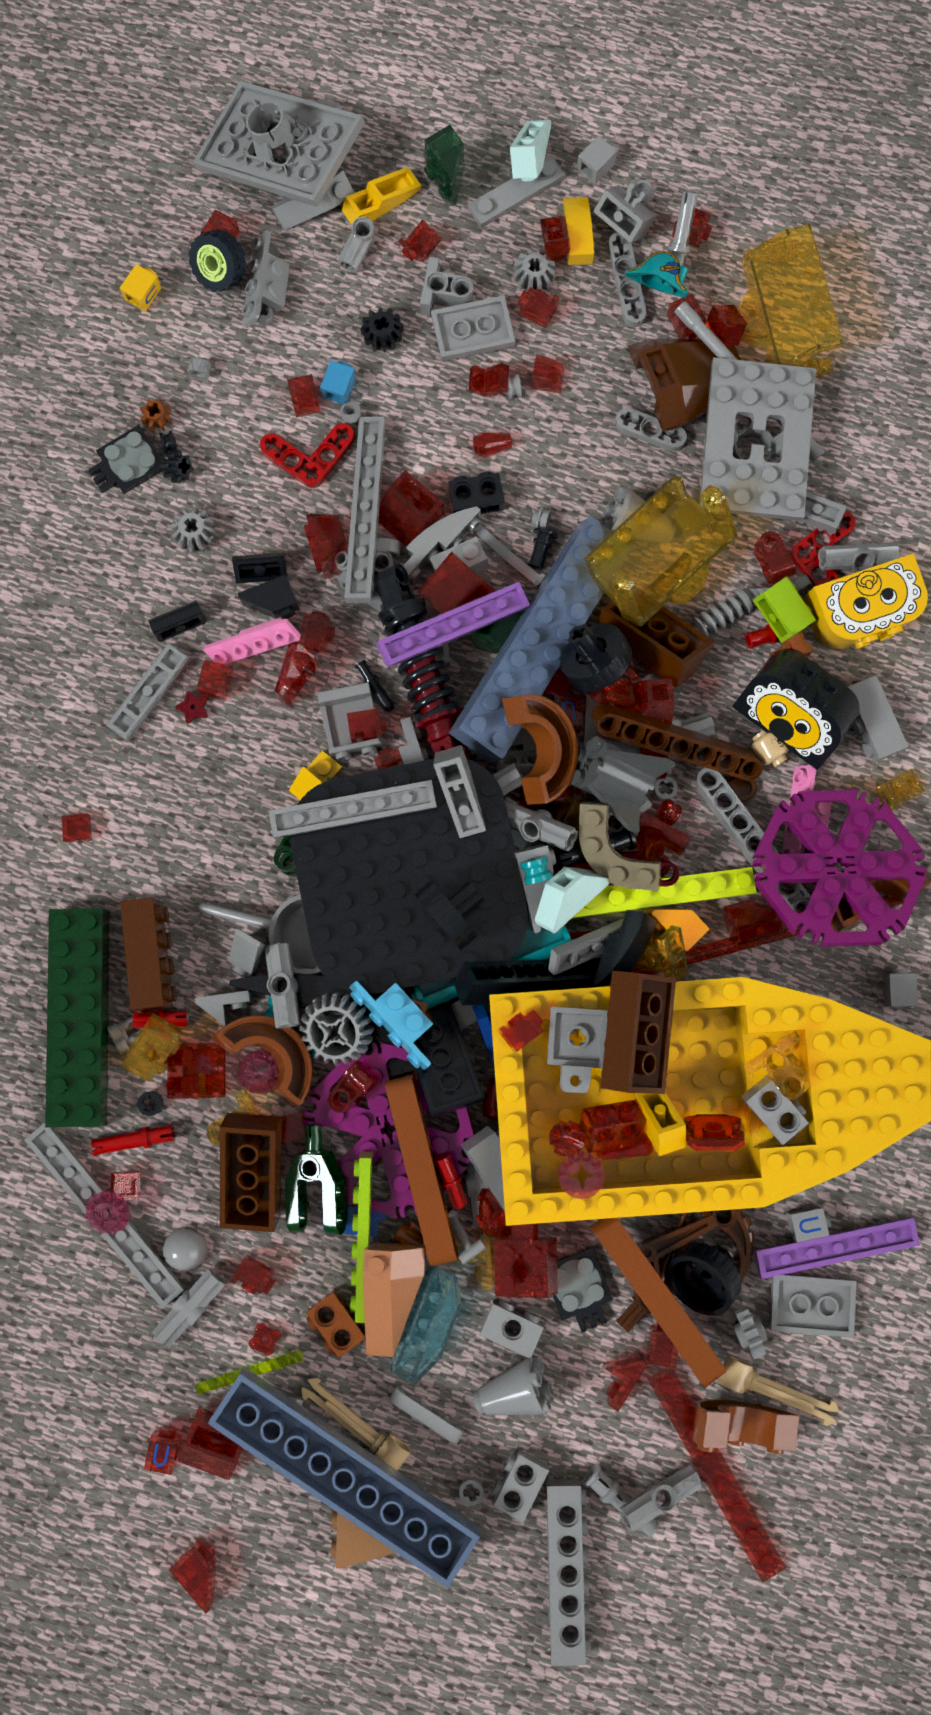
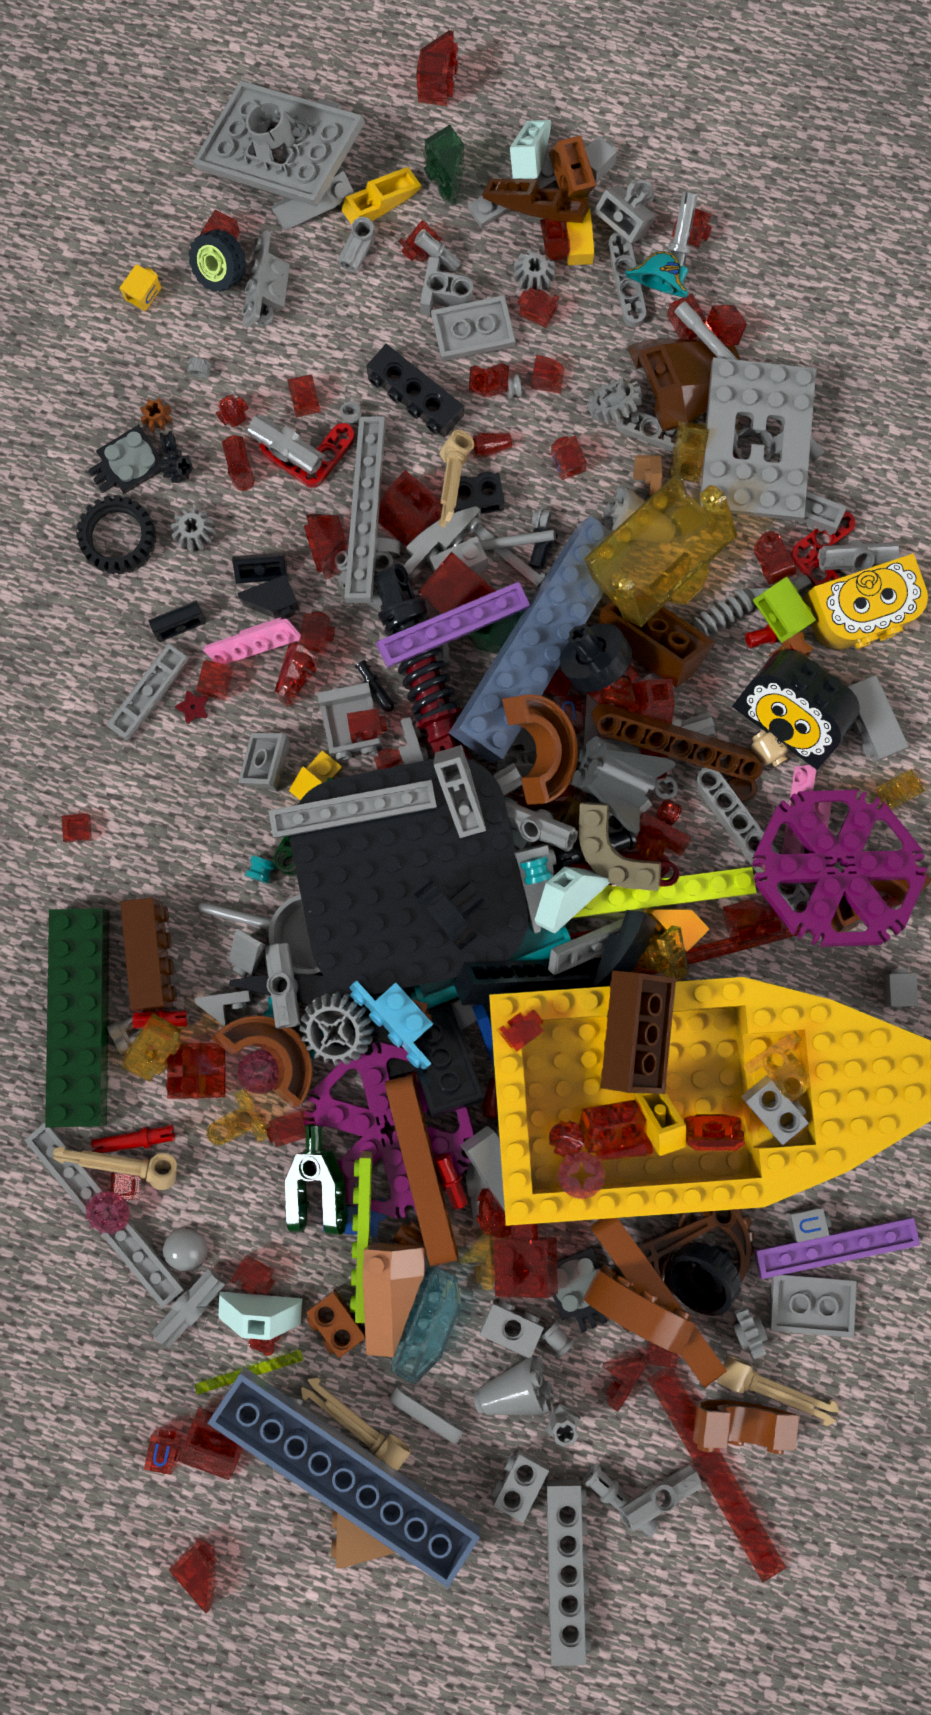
black bush [137,1091,164,1116] -> none
reddish brown brick [220,1113,282,1232] -> none
dark azure brick [320,360,356,404] -> none
clear red piece [327,1060,379,1113] -> none
black gear [361,306,404,353] -> none
light grey piece [448,1207,486,1264] -> none
light grey bush [459,1477,484,1506] -> none
light grey plate [547,1006,608,1093] -> none
clear yellow piece [735,224,843,378] -> none
none -> tan piece [53,1147,177,1190]
none -> black tyre [76,495,156,575]
none -> clear red gear [216,394,249,427]
none -> light aqua slope [219,1291,303,1340]
none -> clear red piece [222,435,255,491]
none -> light grey slope [238,733,291,792]
none -> teal wheel [244,856,276,884]
none -> light grey piece [247,414,324,475]
none -> black brick [366,344,464,437]
none -> light grey axle [414,229,461,272]
none -> clear red slope [416,30,459,106]
none -> tan piece [438,429,474,528]
none -> light grey bar [479,530,556,550]
none -> reddish brown slope [482,179,589,223]
none -> light grey bush [540,1320,575,1358]
none -> light grey piece [545,1402,581,1447]
none -> dark orange brick [548,135,596,198]
none -> clear red brick [551,435,587,481]
none -> dark orange brick [583,1265,696,1355]
none -> light grey gear [587,377,644,424]
none -> medium nougat bracket [633,455,662,496]
none -> clear yellow brick [669,421,709,483]

